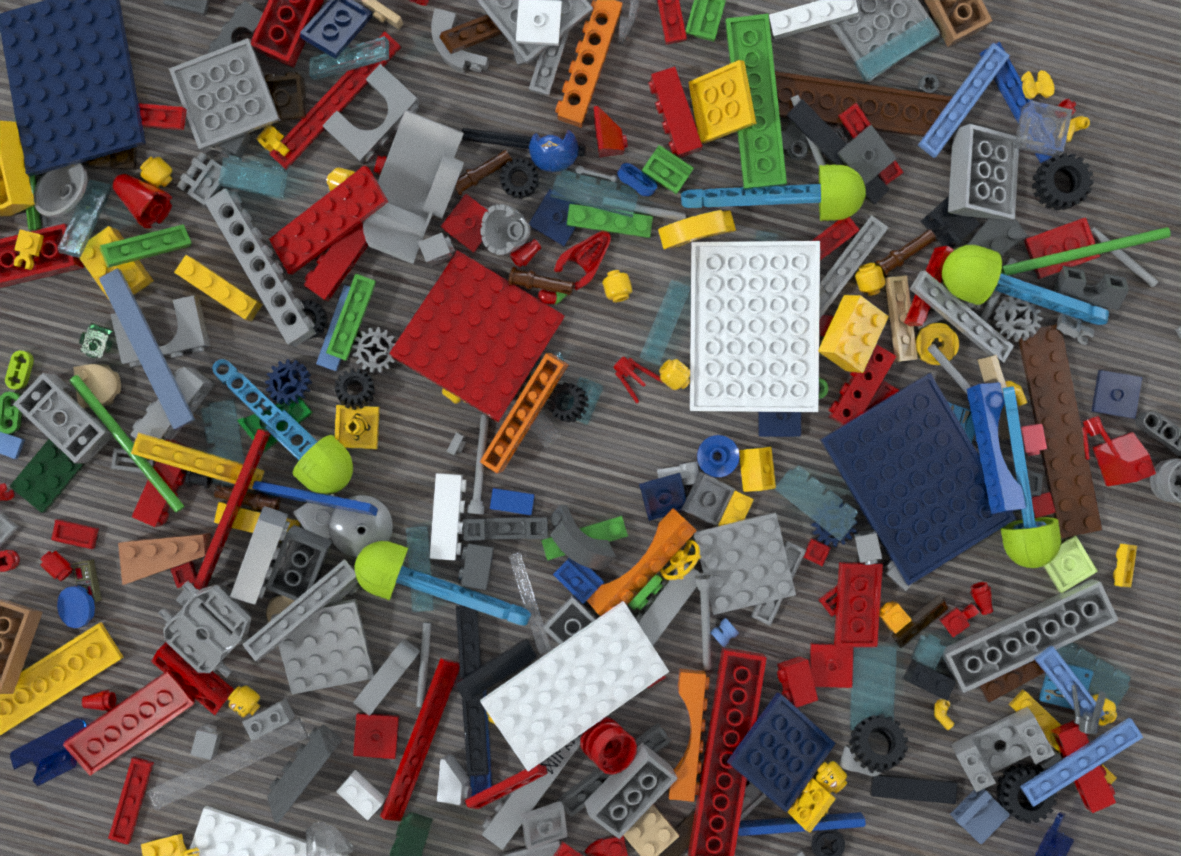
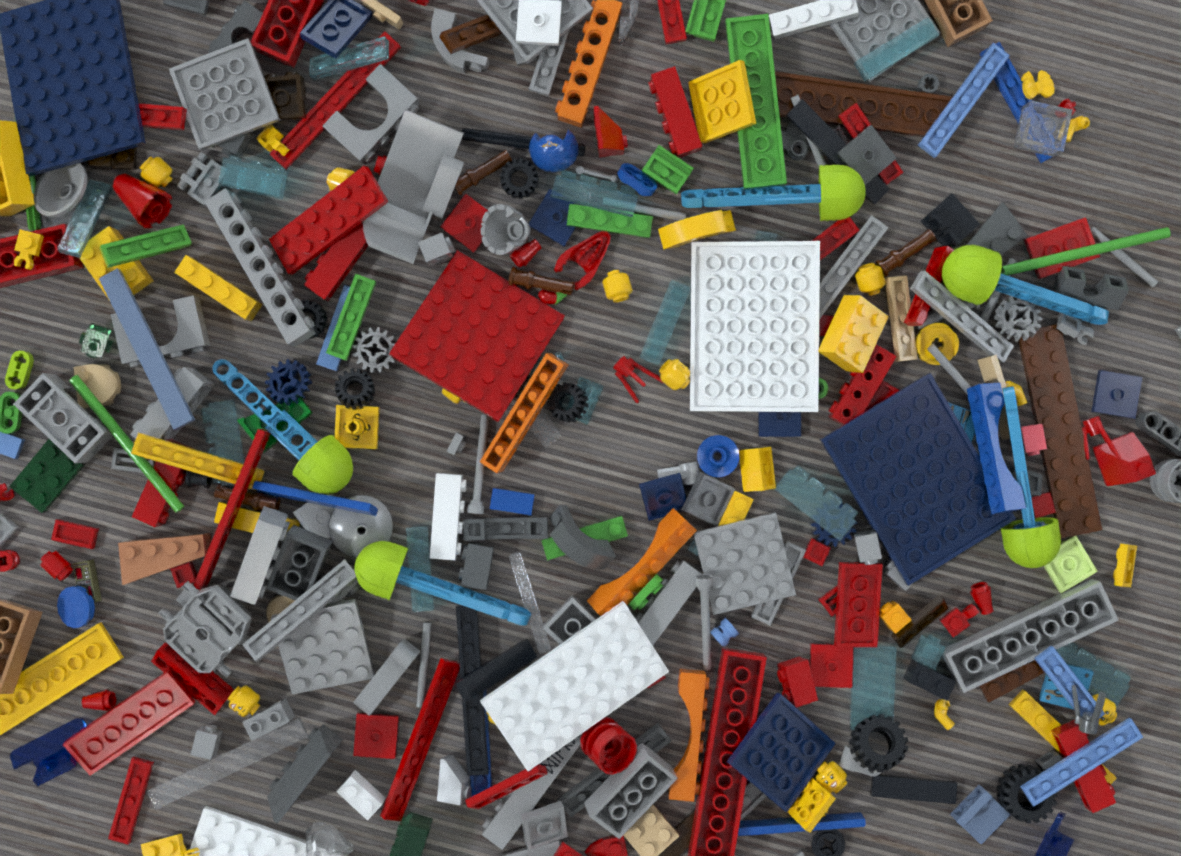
blue plate [553,558,604,604] -> none
yellow wheel [660,540,701,580] -> none
light grey slope [948,124,1020,220] -> none
light grey plate [951,707,1055,792] -> none
black tyre [1032,153,1094,211] -> none

